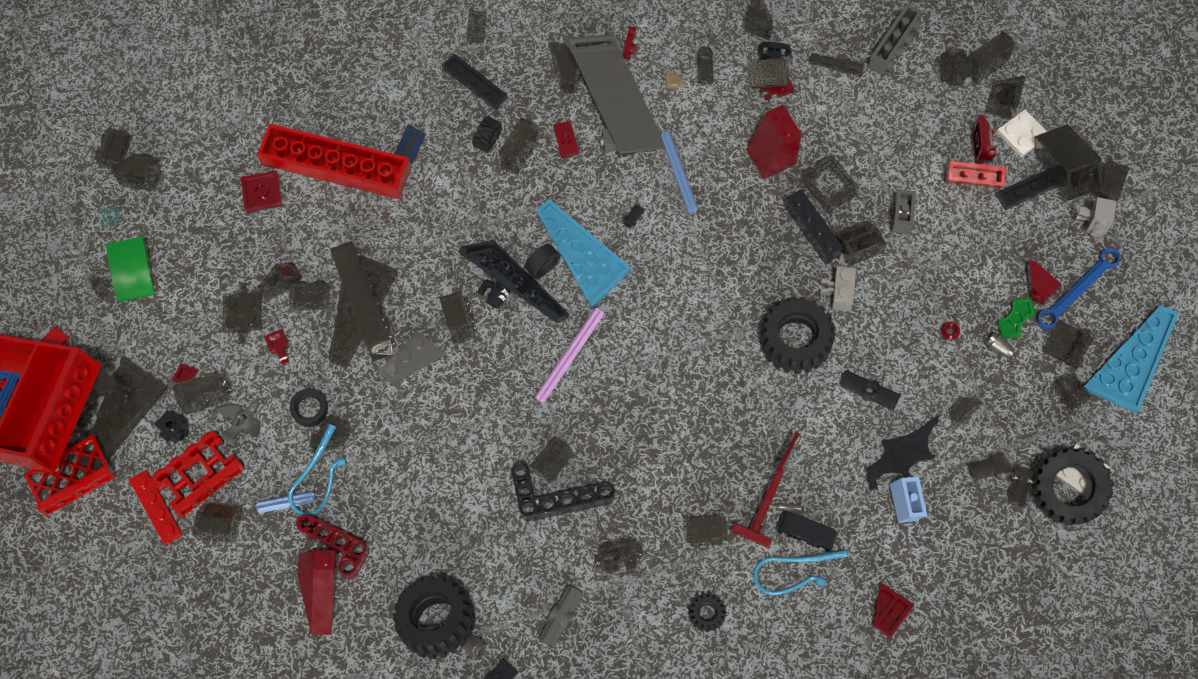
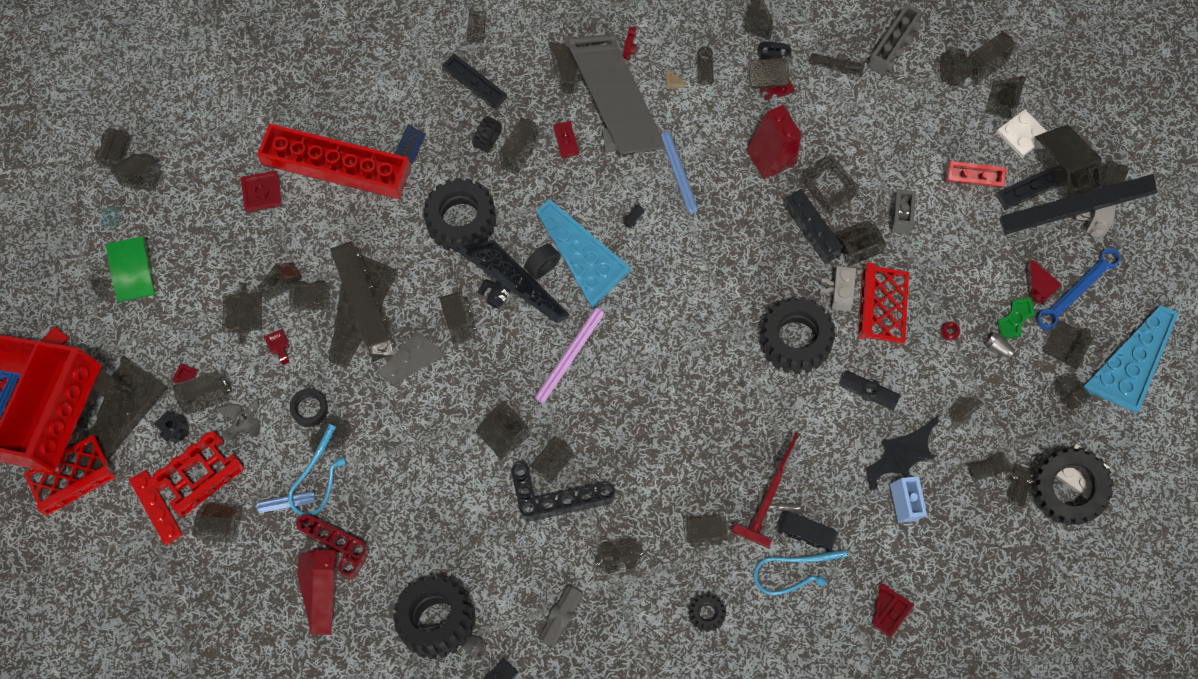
dark red slope [972,115,996,164] -> none
none -> black tyre [423,178,496,253]
none -> clear smoke slope [476,401,531,460]
none -> red fence [857,262,909,344]
none -> black tile [1001,174,1158,234]

